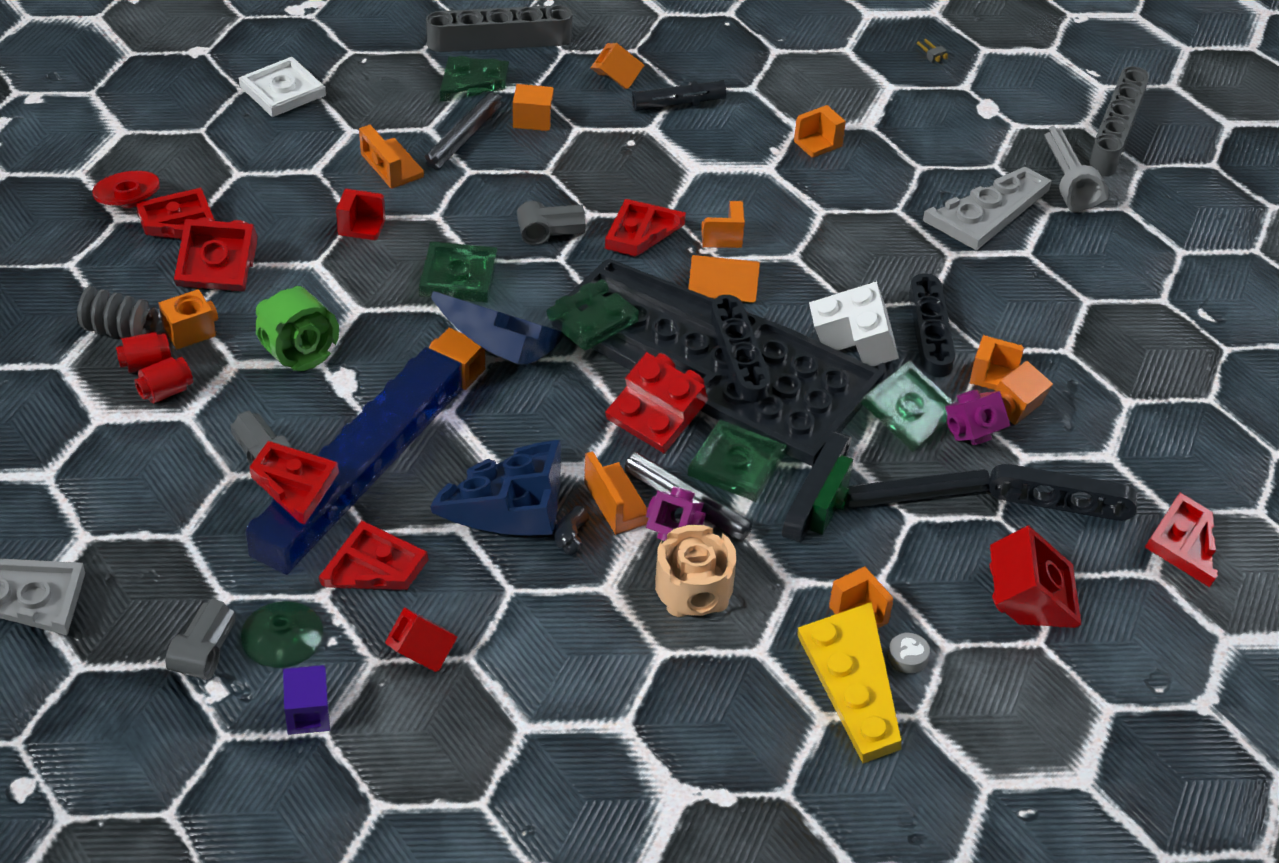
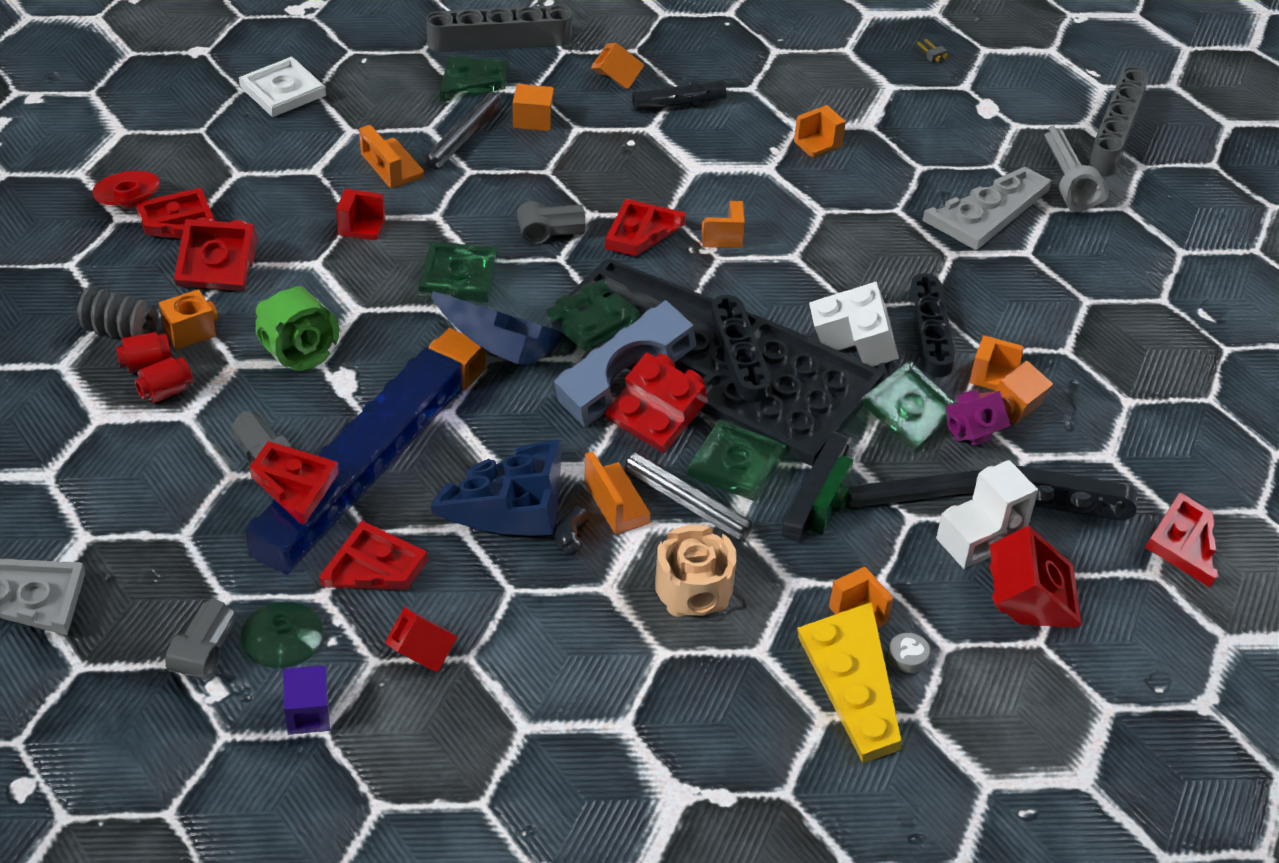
magenta brick [646,486,705,541] -> none
orange panel [688,255,760,303] -> none
none -> sand blue arch [554,300,696,428]
none -> white brick [936,460,1038,569]

